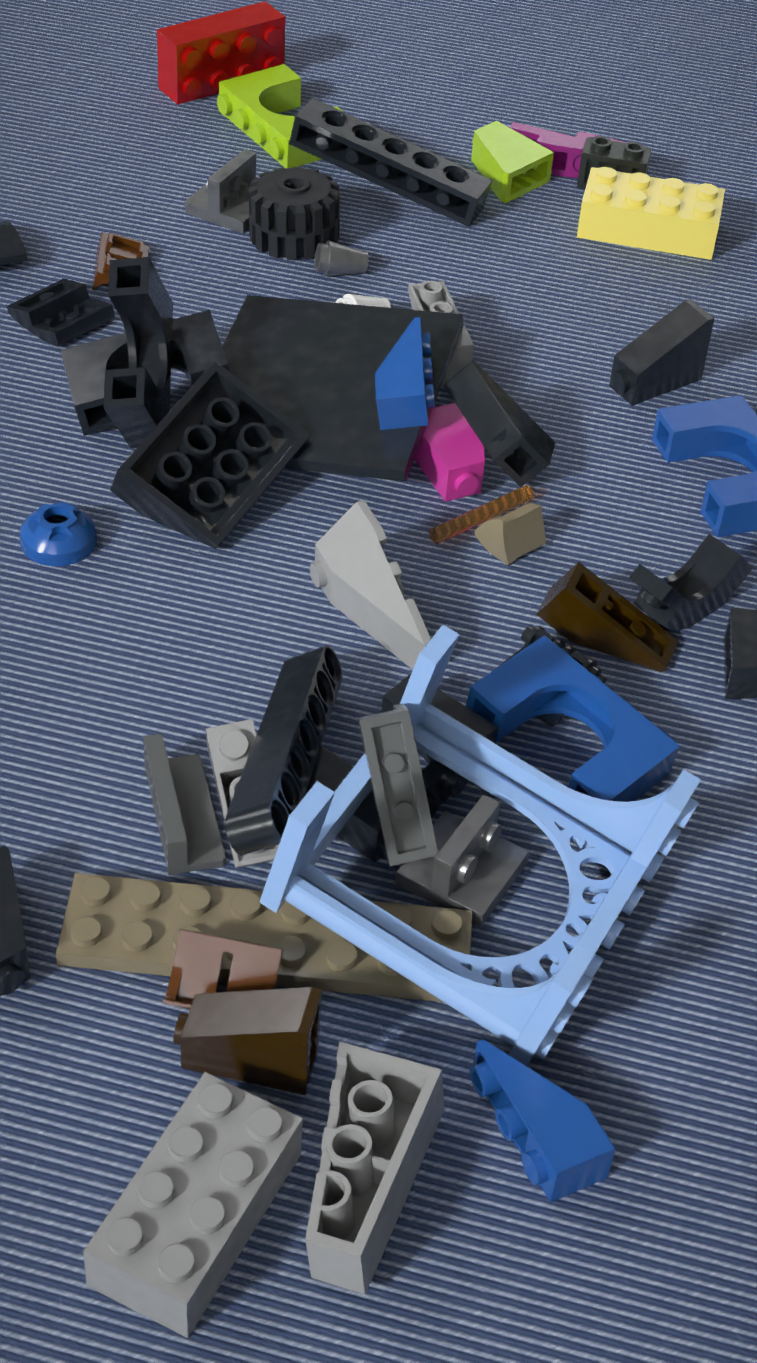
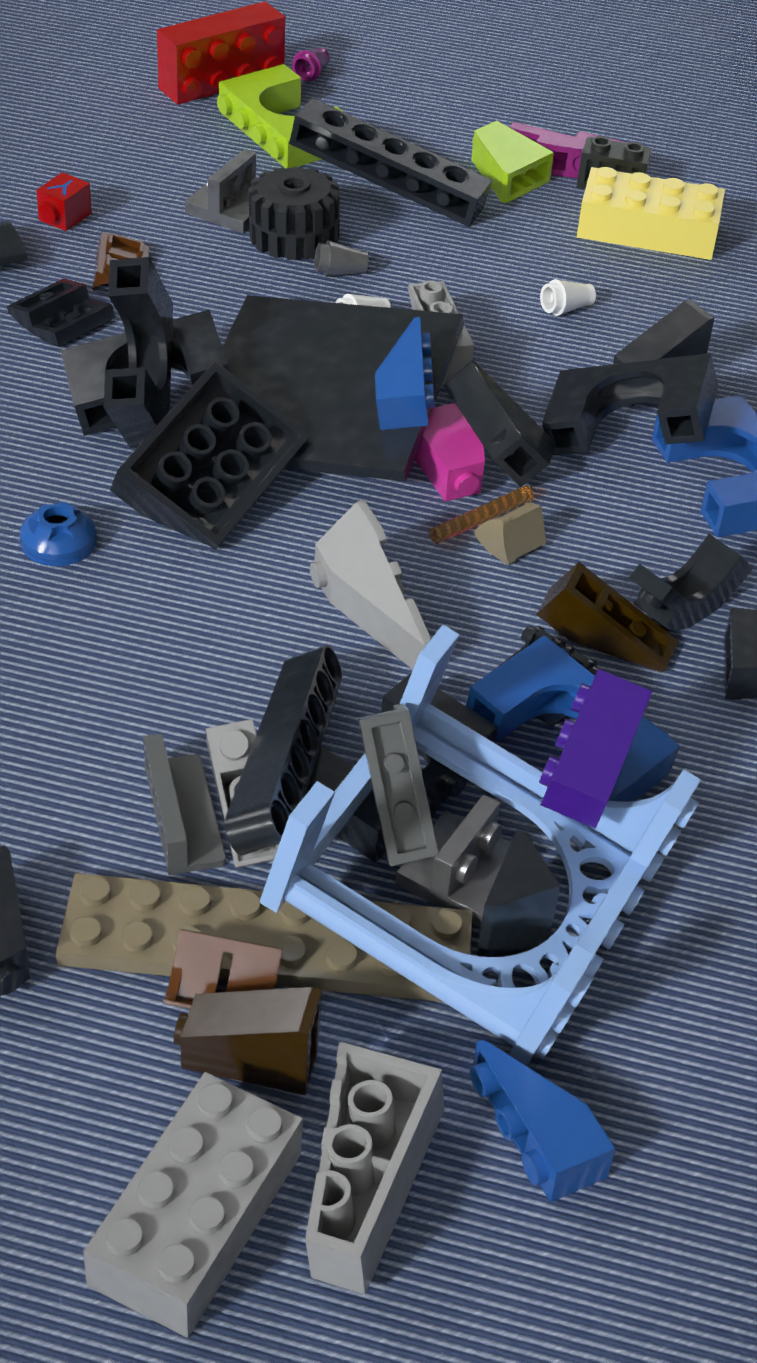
none -> red brick [36,172,92,231]
none -> magenta cone [292,47,330,82]
none -> black slope [477,830,560,957]
none -> dark purple wedge [539,669,653,829]
none -> white cone [540,279,596,316]
none -> black arch [542,353,718,455]

